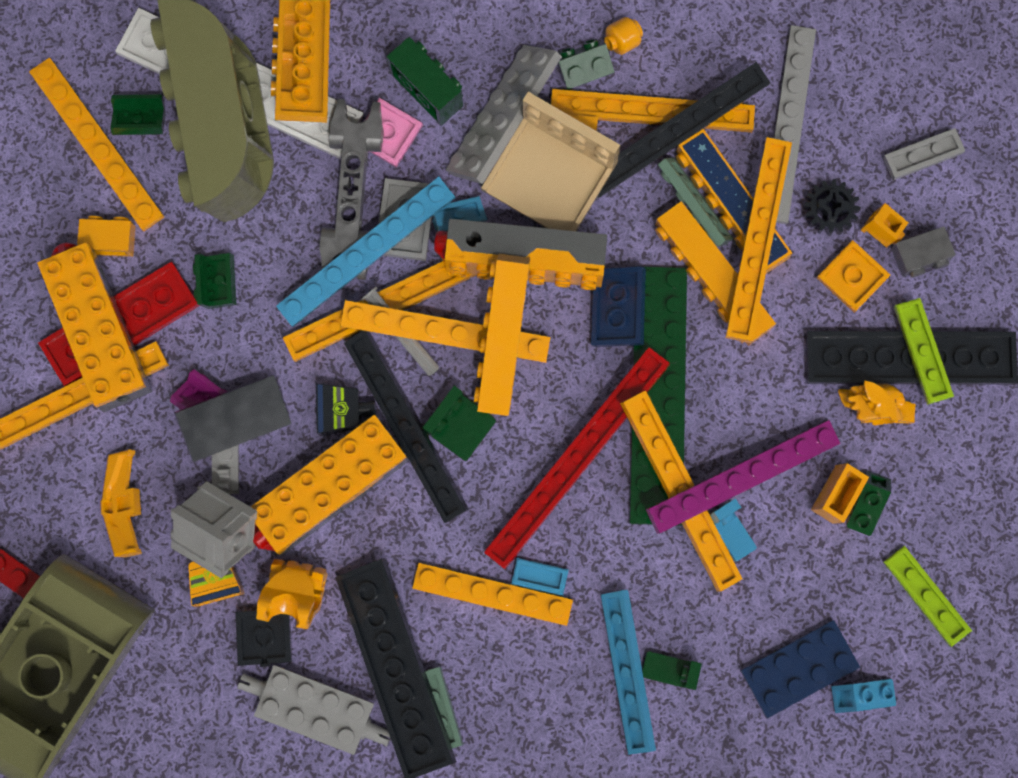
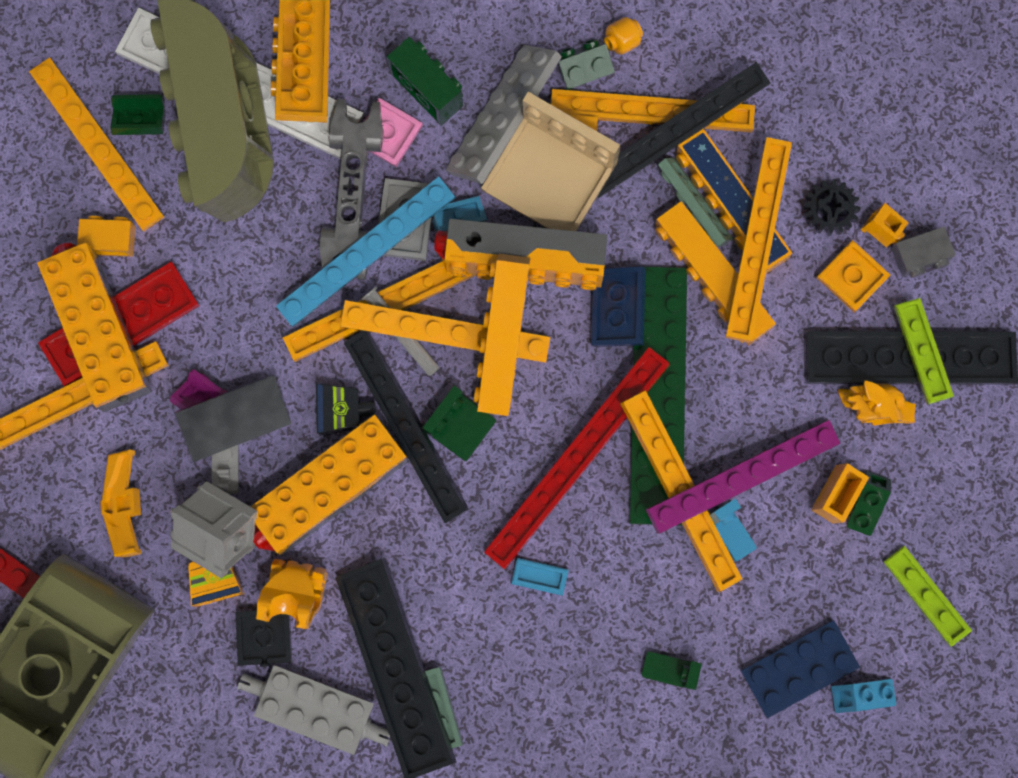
dark green bracket [193,253,237,309] -> none
light orange plate [412,563,573,626] -> none
dark azure plate [601,590,656,755] -> none
light grey plate [774,25,816,224] -> none
light grey plate [883,128,965,181] -> none

